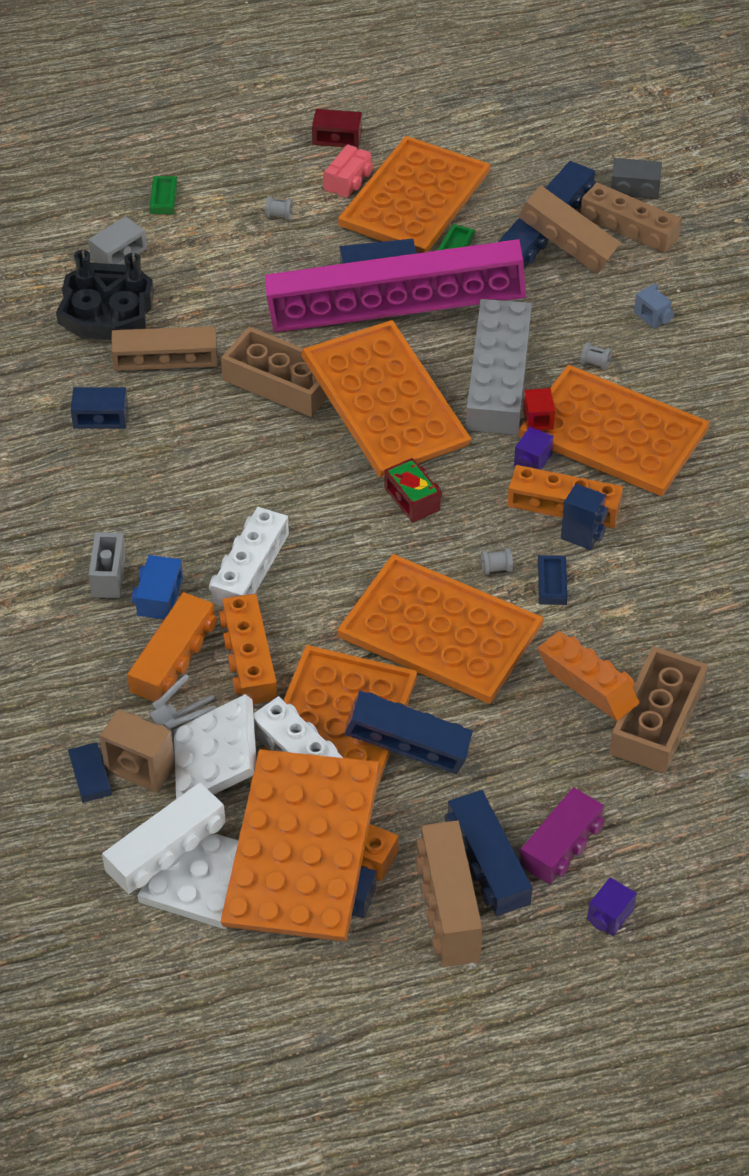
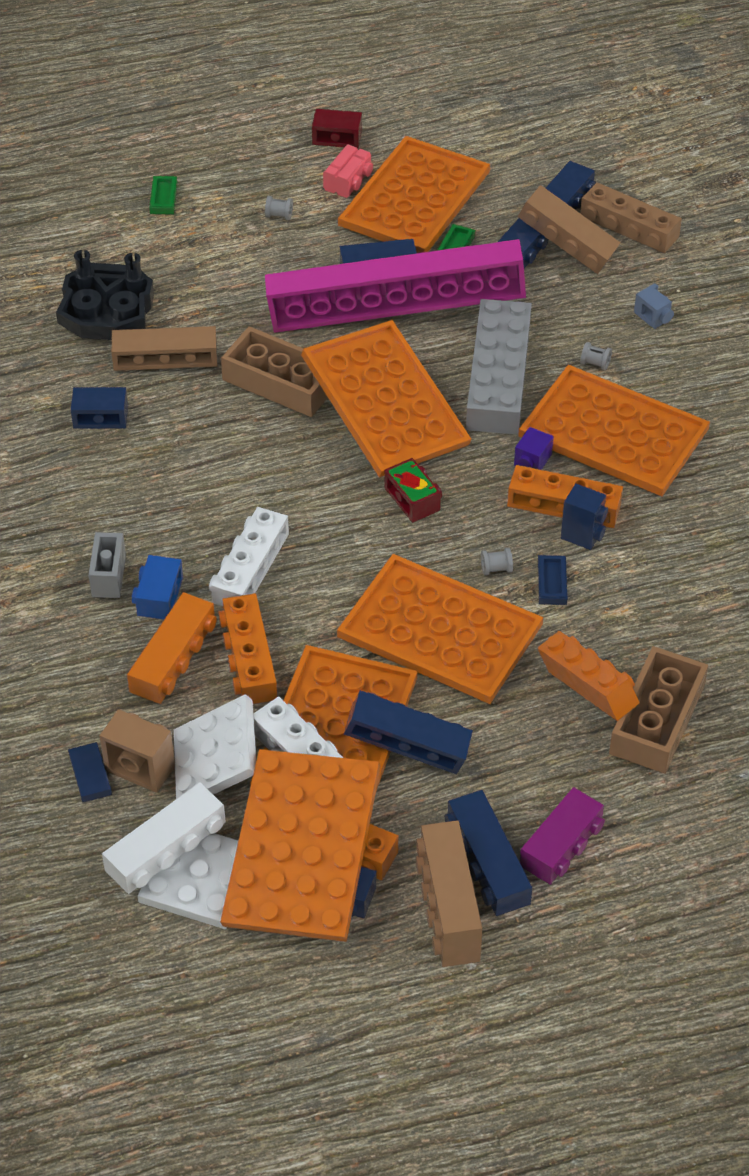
light grey brick [88,216,147,264] -> none
light grey plant [148,674,217,730] -> none
red brick [523,388,556,431] -> none
dark purple brick [587,877,637,936] -> none
dark grey brick [611,158,662,199] -> none

